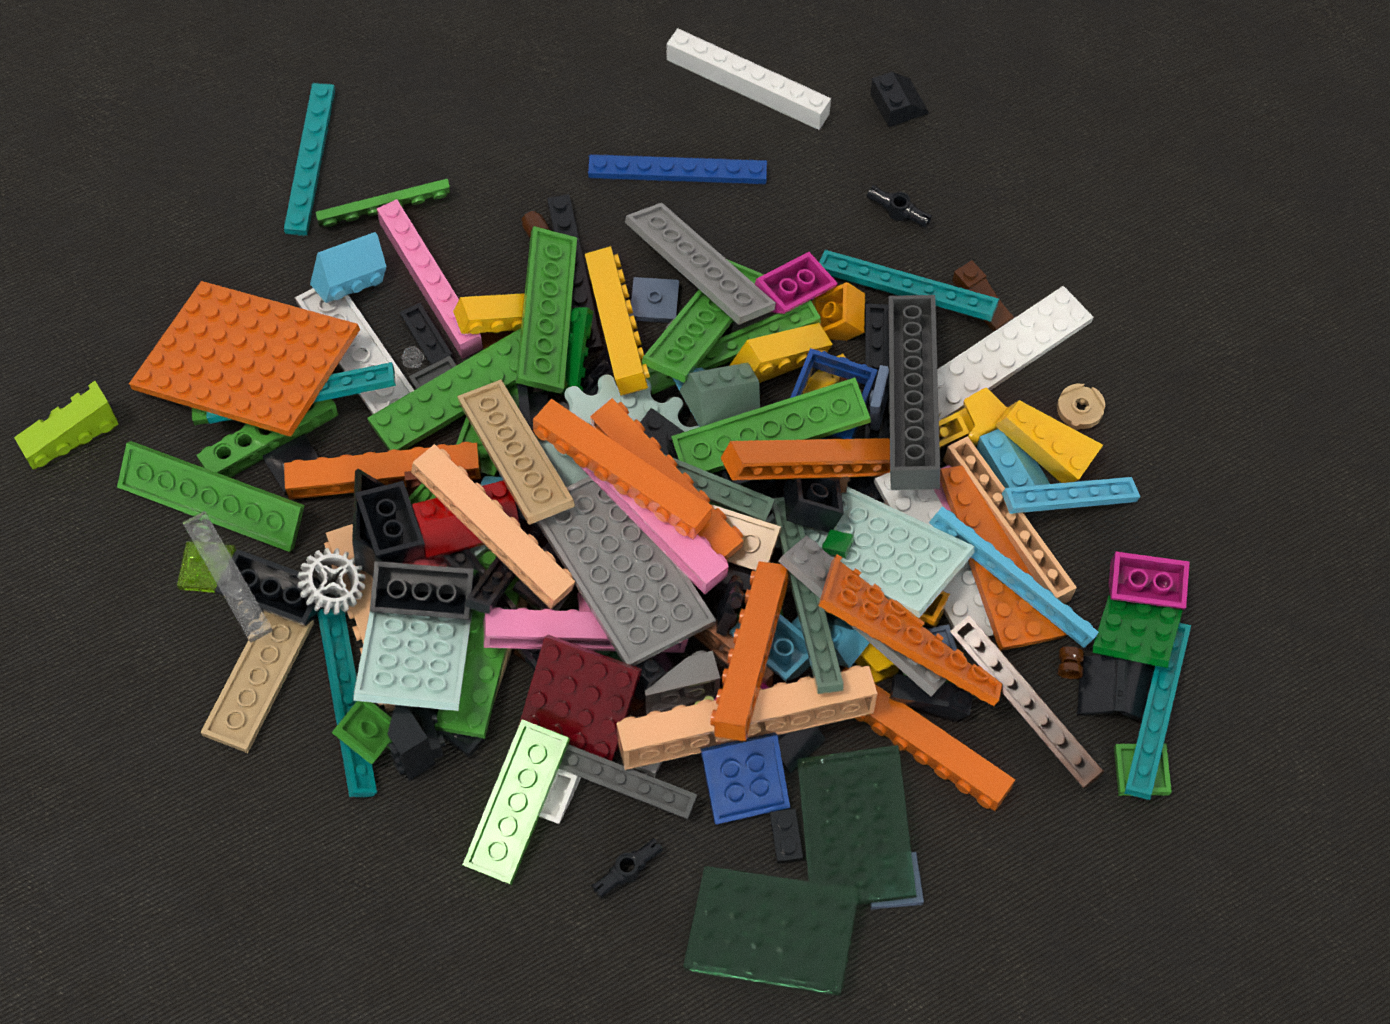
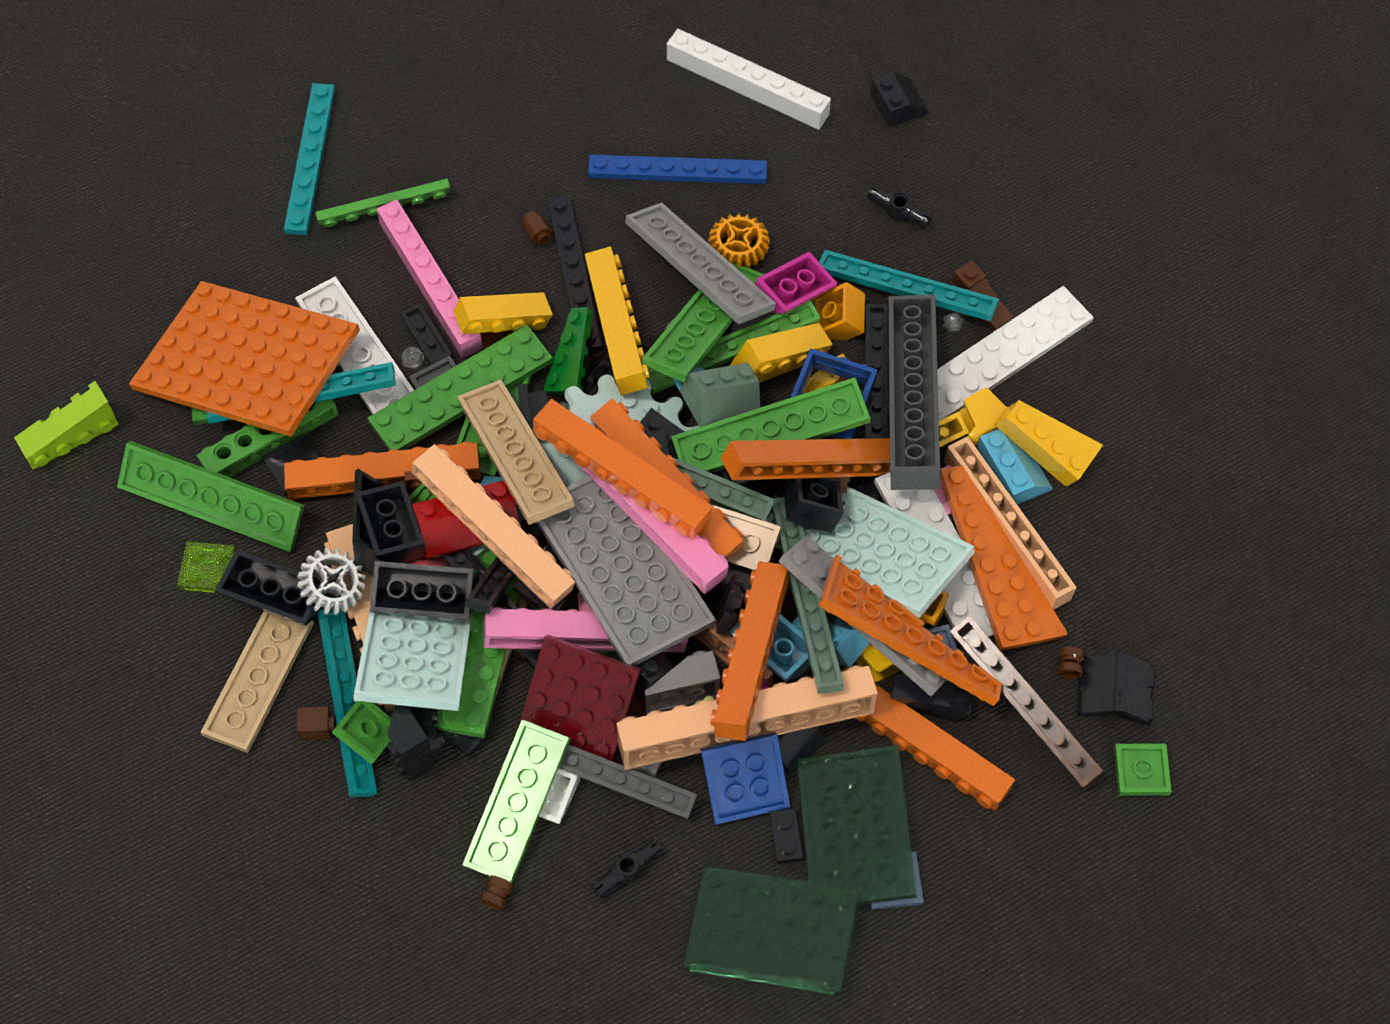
clear plate [182,511,273,643] -> none
medium azure slope [310,232,386,303] -> none
bright green plate [516,226,577,394] -> none
sand blue plate [630,277,679,323] -> none
green tile [822,529,854,558] -> none
sand blue plate [869,365,889,431] -> none
medium azure plate [929,506,1099,648] -> none
medium azure plate [1002,477,1140,514] -> none
tan plate [1057,383,1105,430] -> none
green plate [1093,595,1183,668] -> none
dark pink slope [1109,552,1190,610] -> none
teal plate [1125,623,1191,800] -> none
none -> reddish brown brick [297,706,336,741]
none -> reddish brown wheel [479,875,514,911]
none -> light orange gear [708,213,770,269]
none -> clear plate [942,313,965,332]

